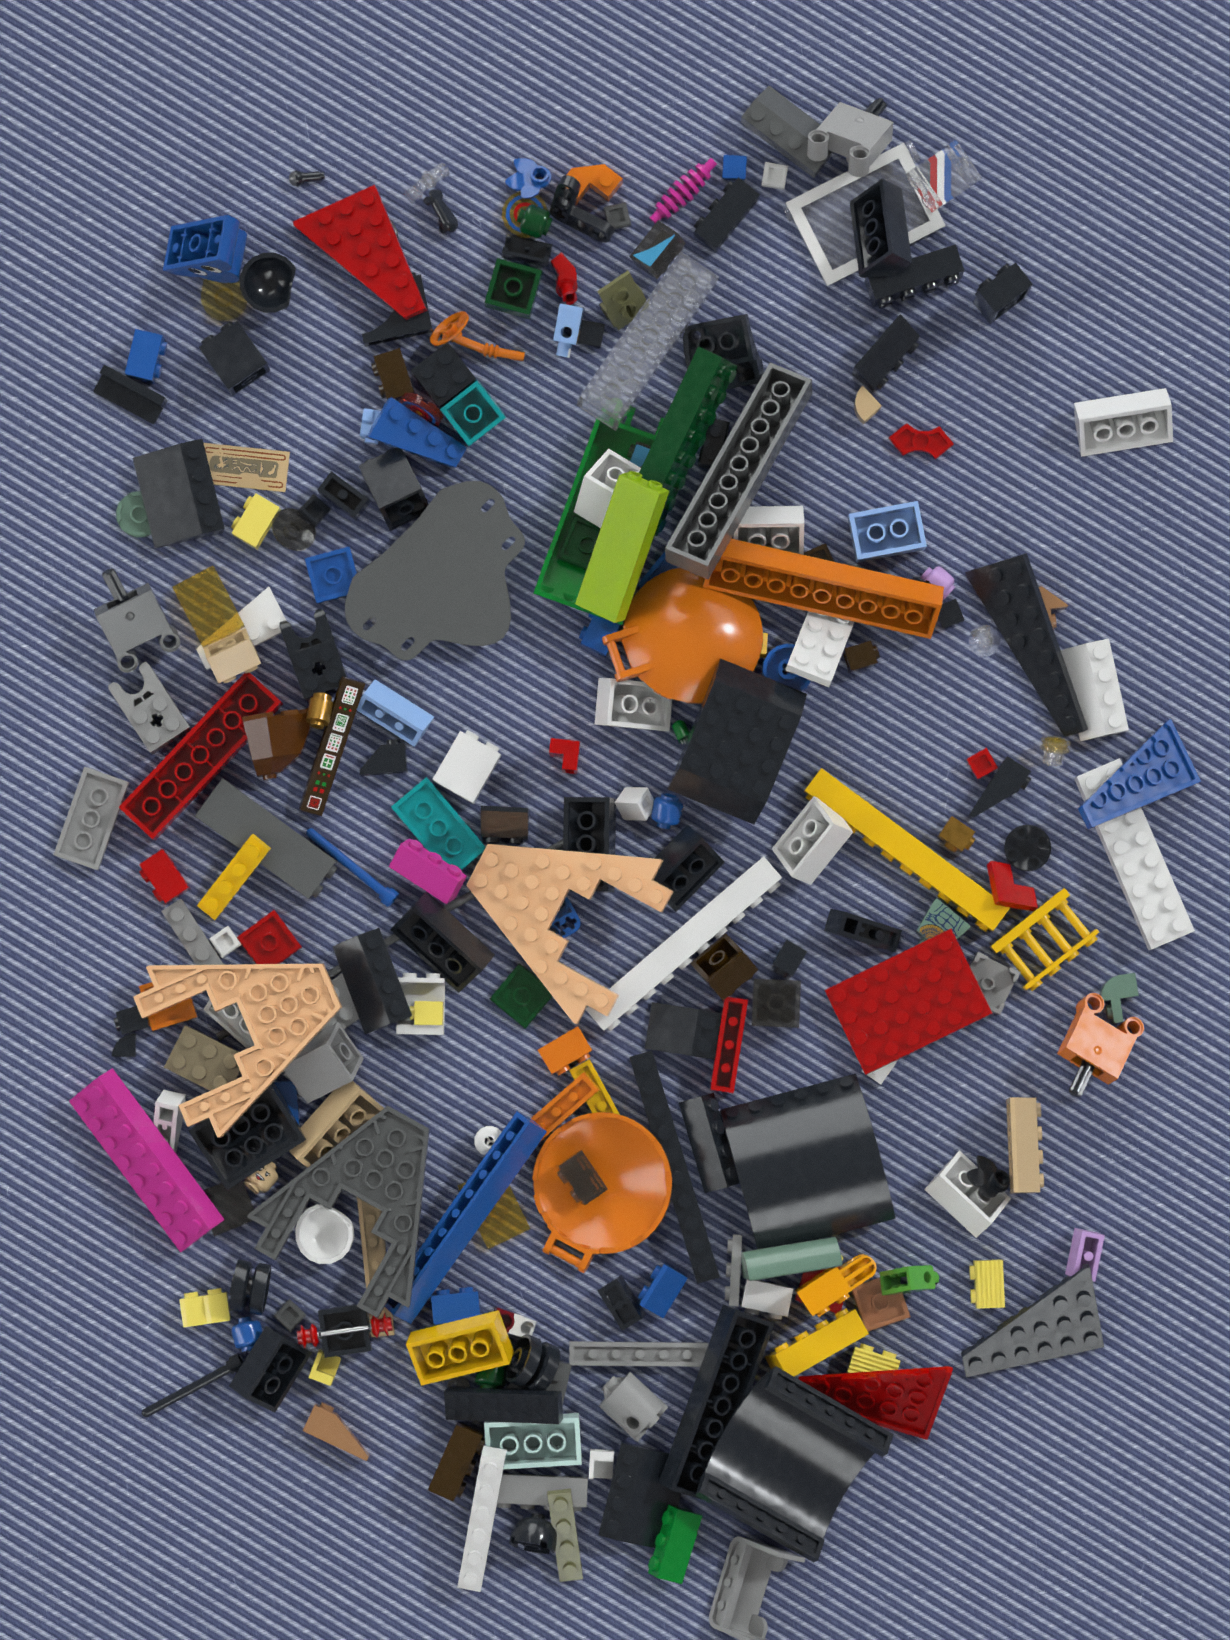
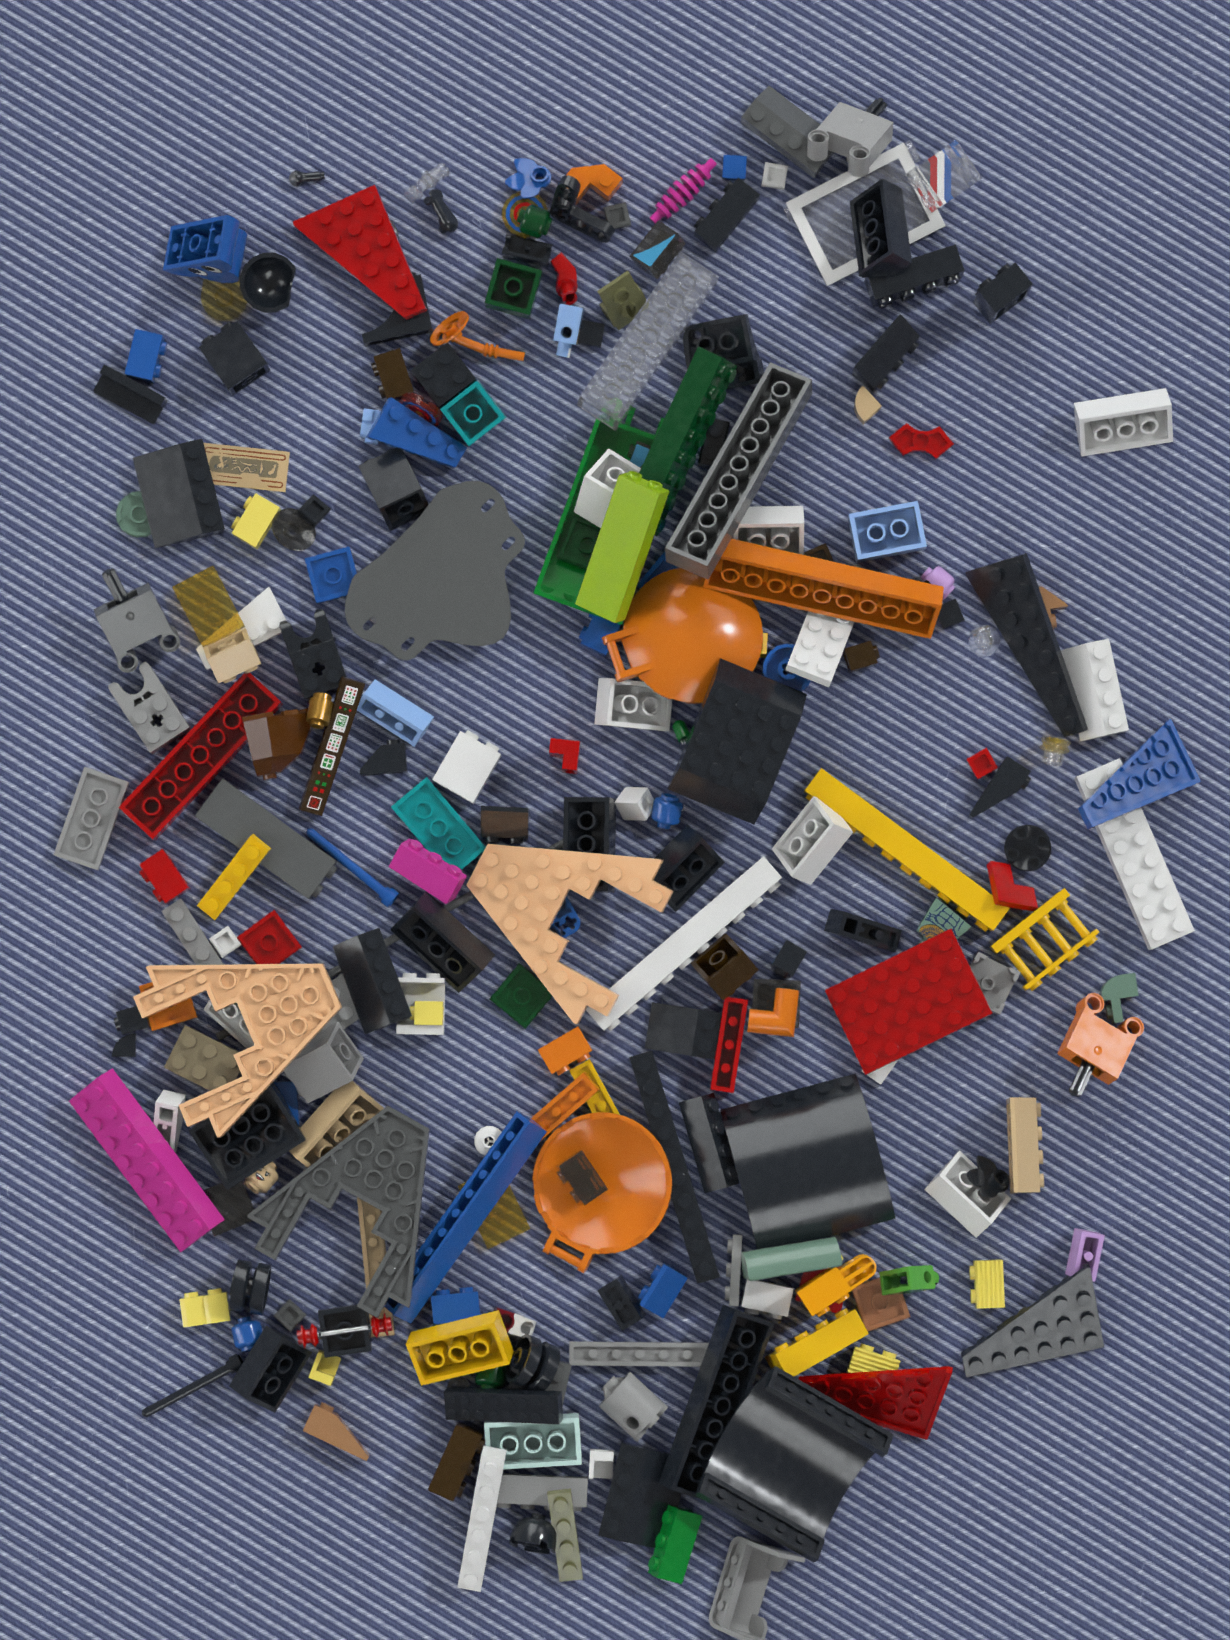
white cylinder [295,1204,354,1264] -> none
black brick [317,471,370,521] -> none
pearl gold brick [937,816,975,853] -> none
none -> orange brick [747,988,799,1038]

